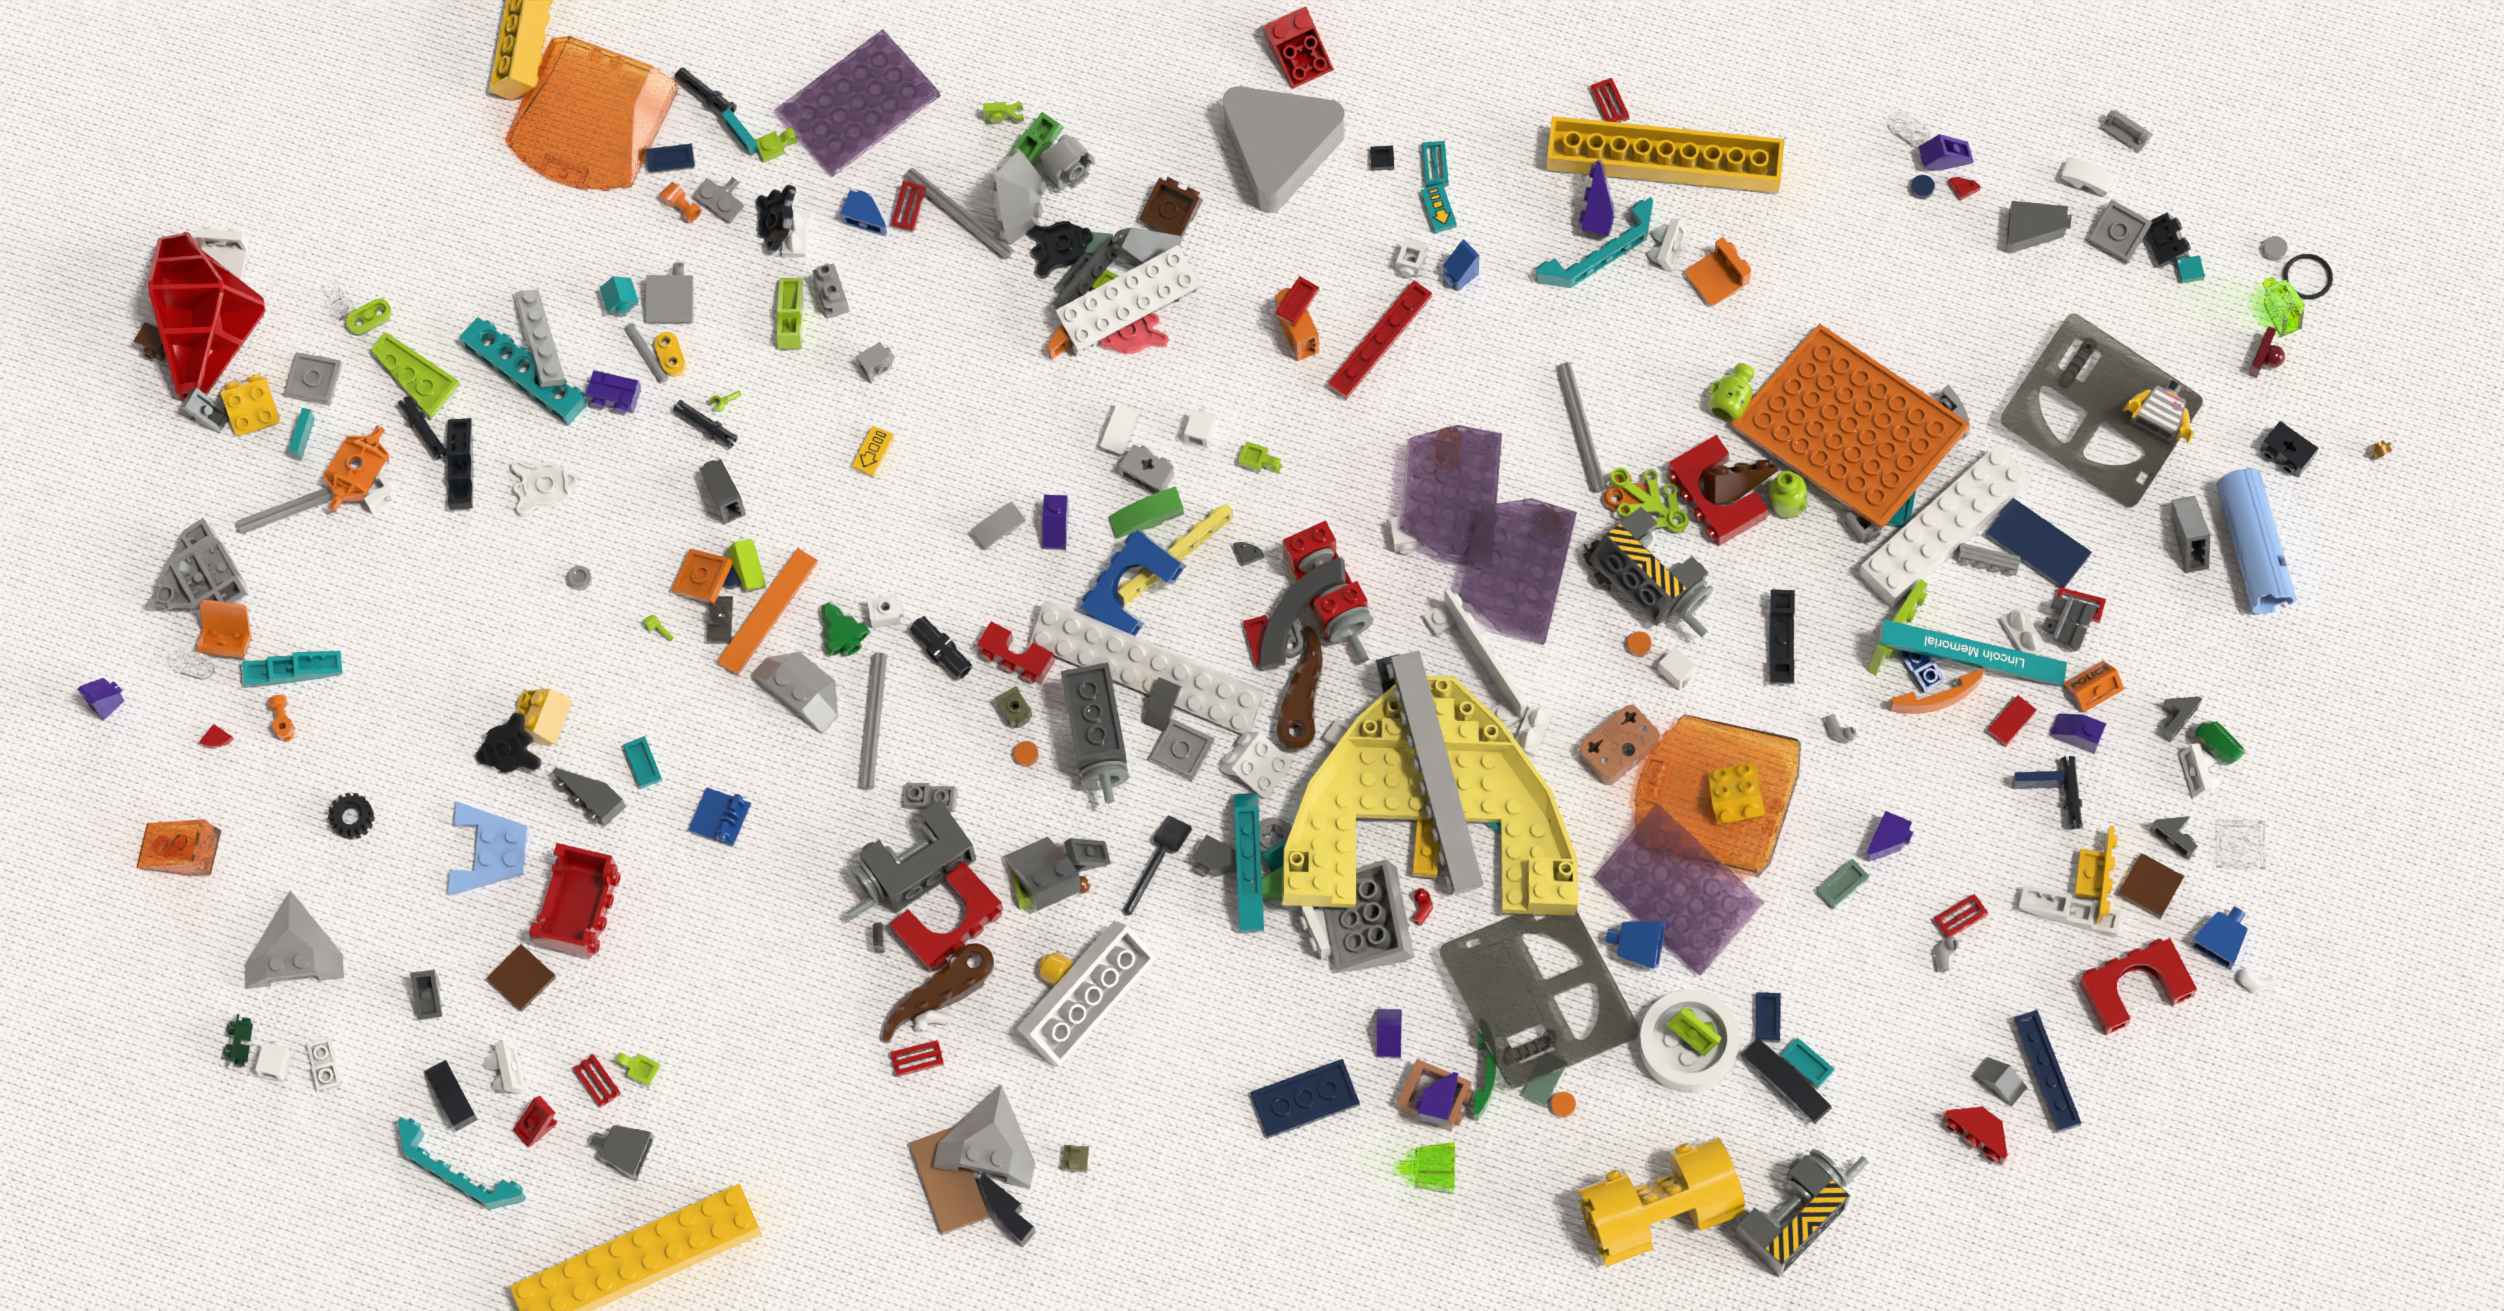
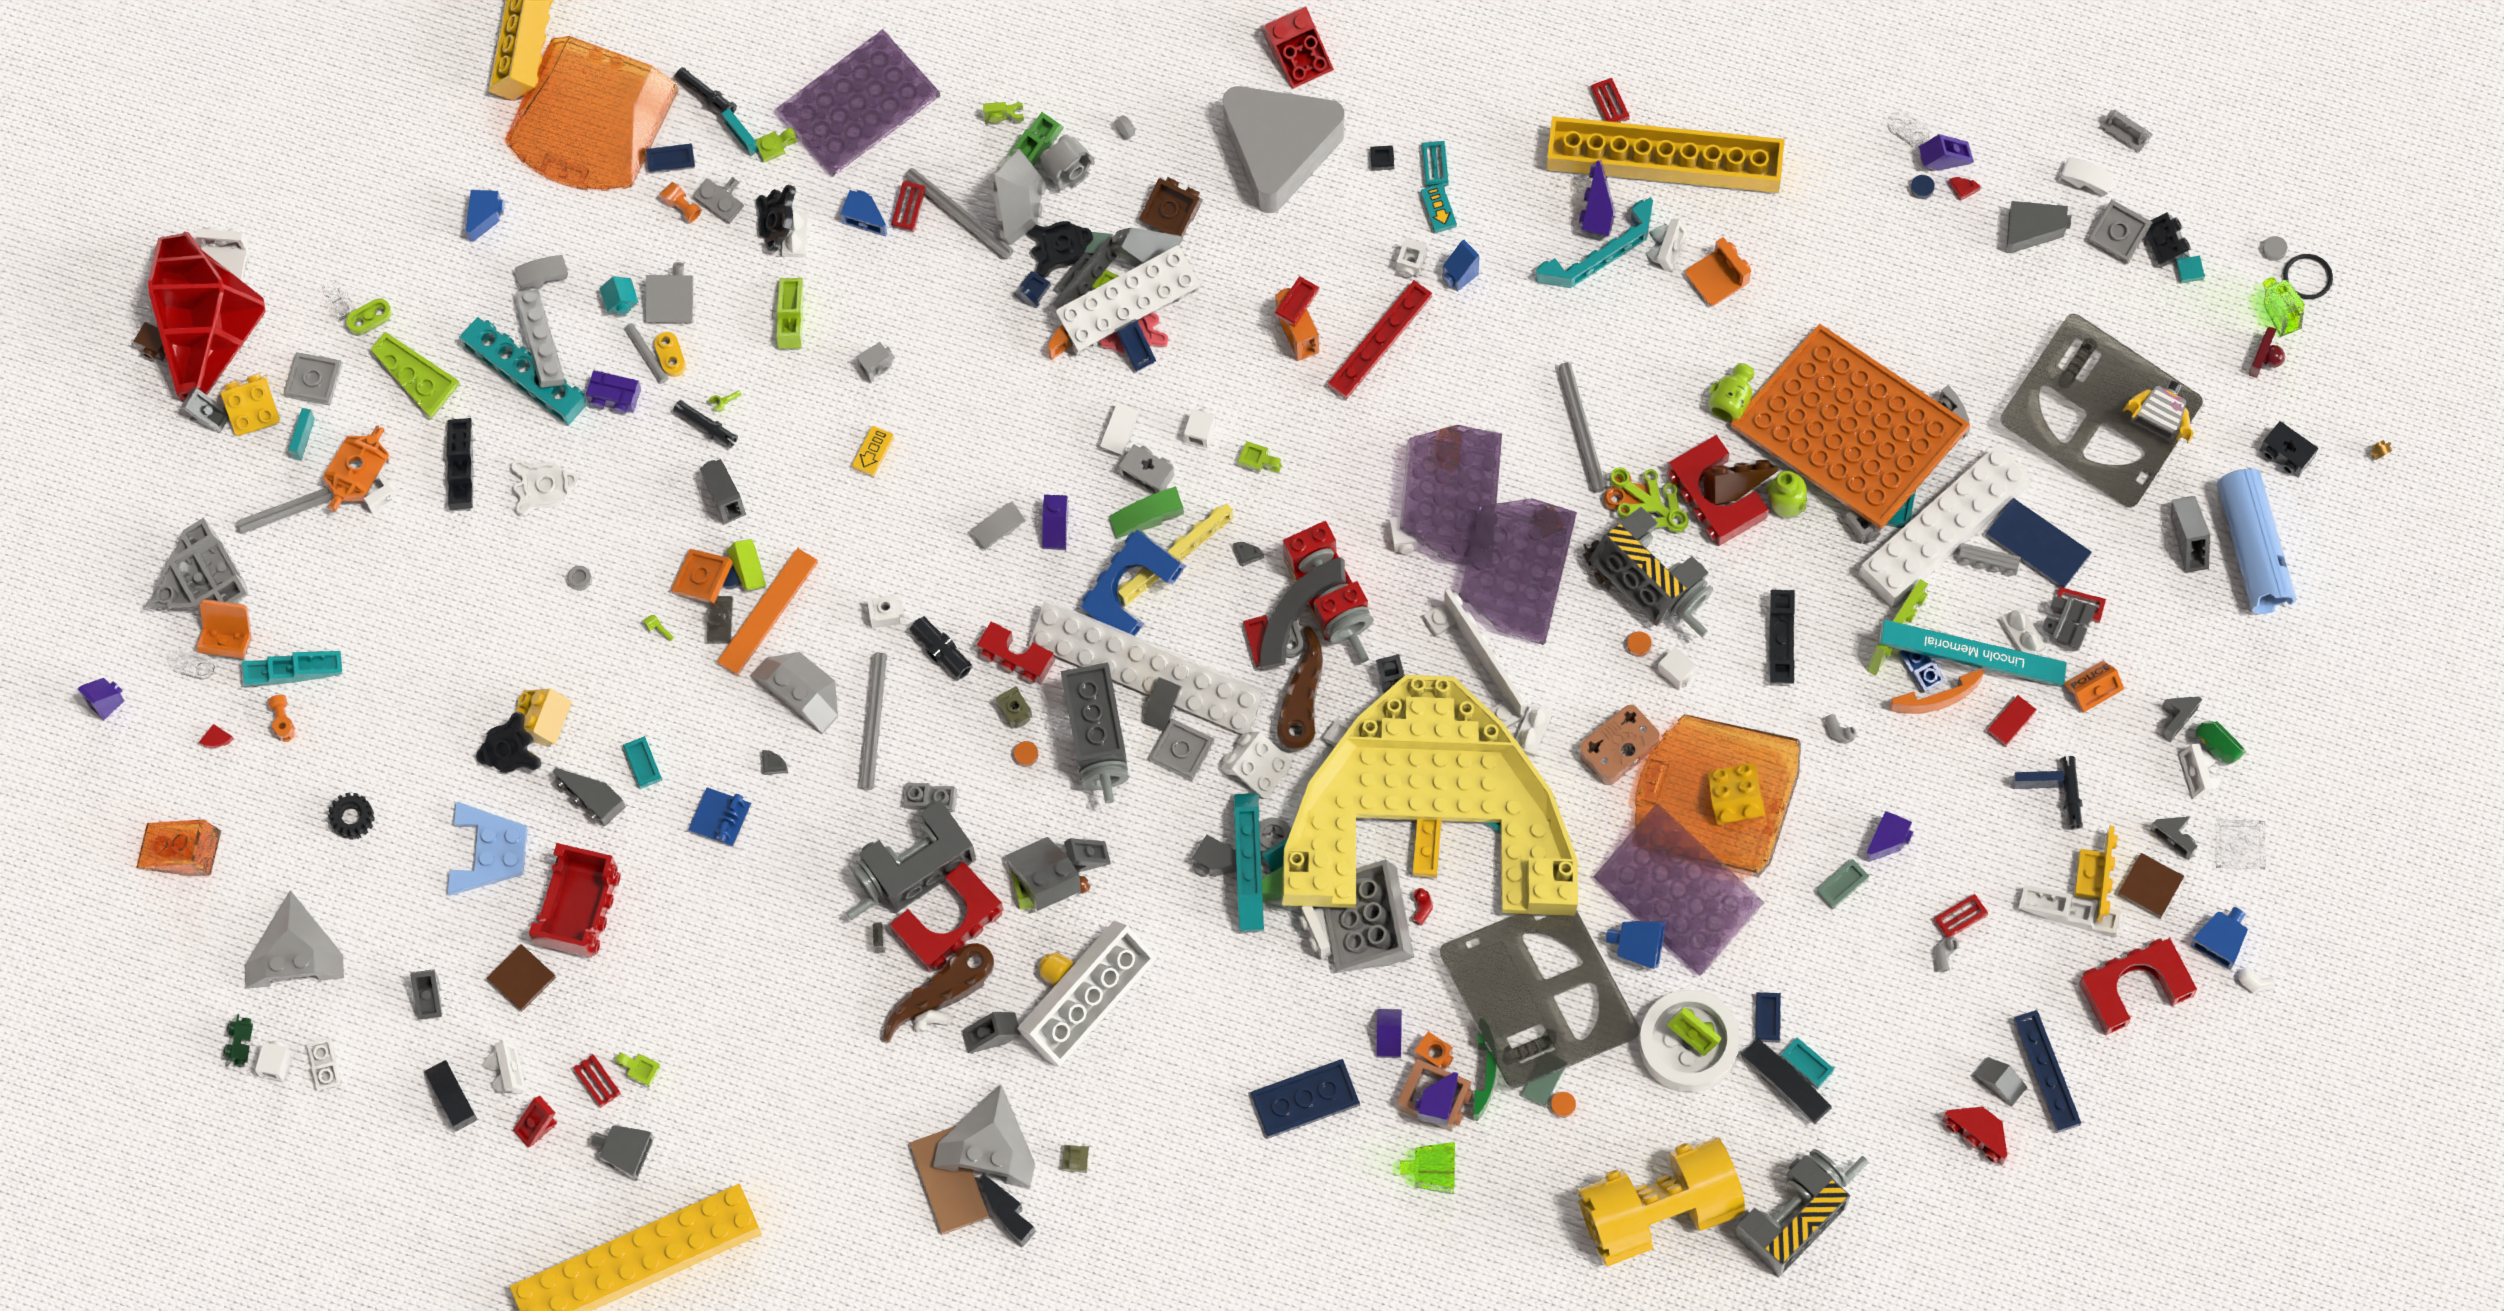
black pin [397,396,447,460] -> none
teal slope [398,1117,526,1210] -> none
light grey hips [812,263,850,319] -> none
green rock [821,602,871,657] -> none
red tile [890,1040,944,1077] -> none
black piece [1124,815,1192,916] -> none
light grey brick [1387,650,1483,895] -> none
dark purple slope [2049,713,2107,754] -> none
none -> blue slope [466,190,505,242]
none -> light grey slope [514,255,568,289]
none -> dark grey tile [762,750,788,775]
none -> dark grey slope [962,1012,1021,1053]
none -> dark blue tile [1014,271,1051,308]
none -> light grey tile [1115,115,1135,139]
none -> dark blue tile [1115,319,1156,372]
none -> orange brick [1414,1031,1454,1069]

